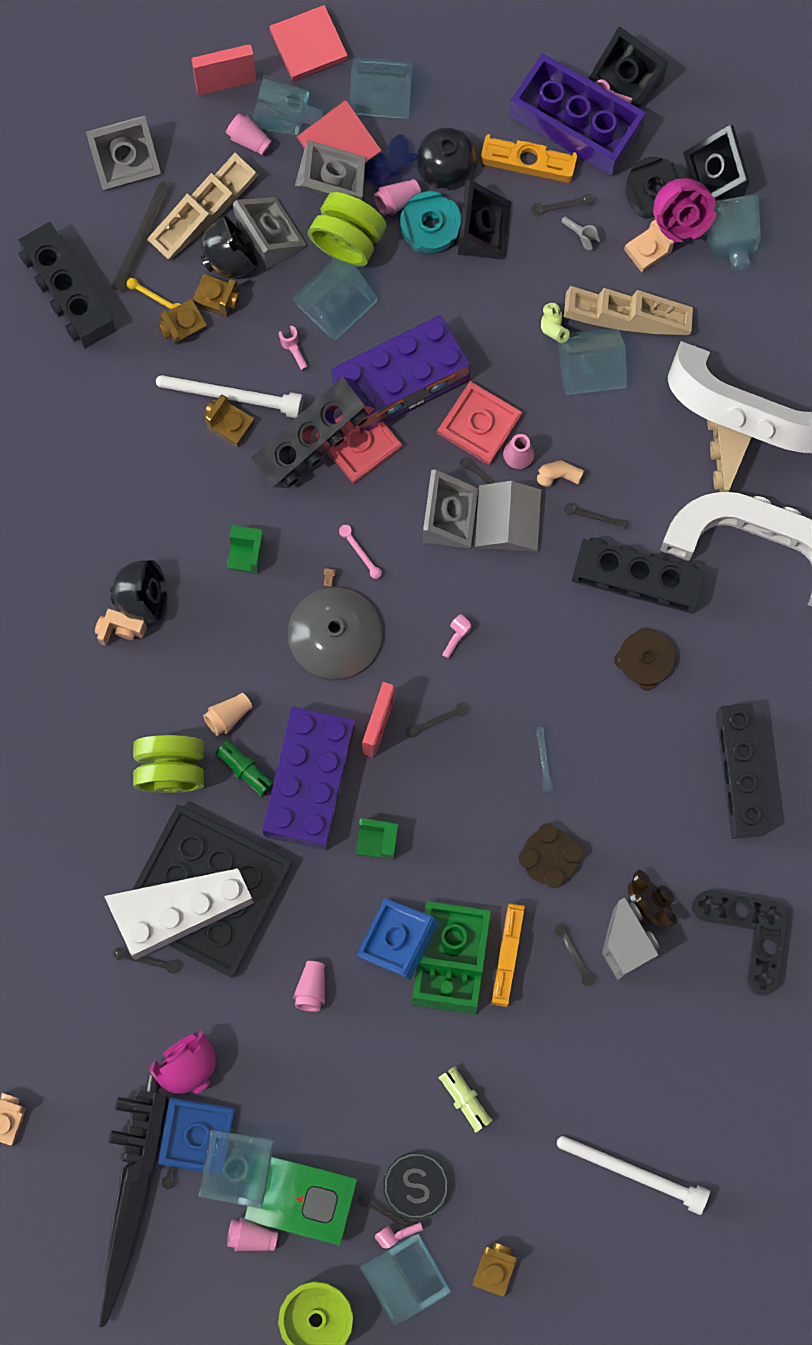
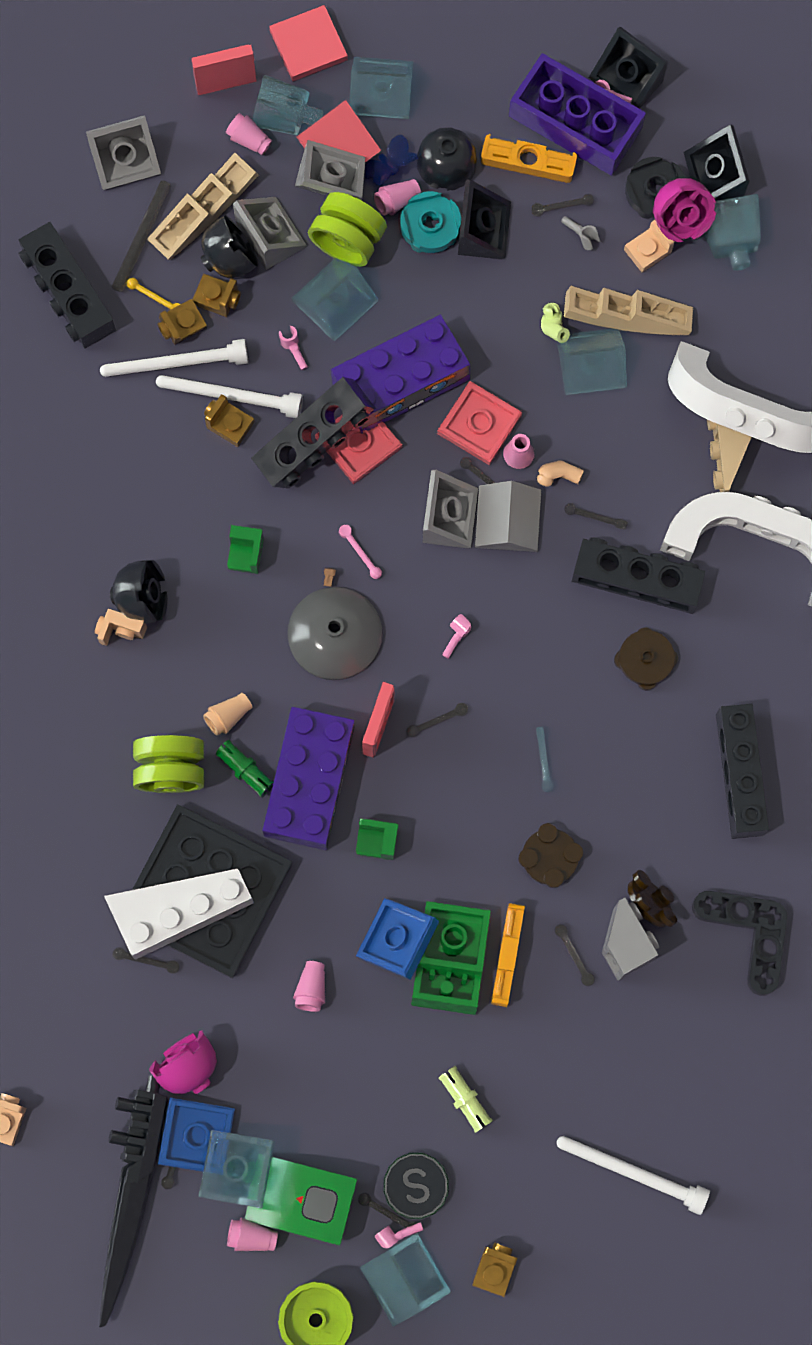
none -> white piece [100,339,248,377]

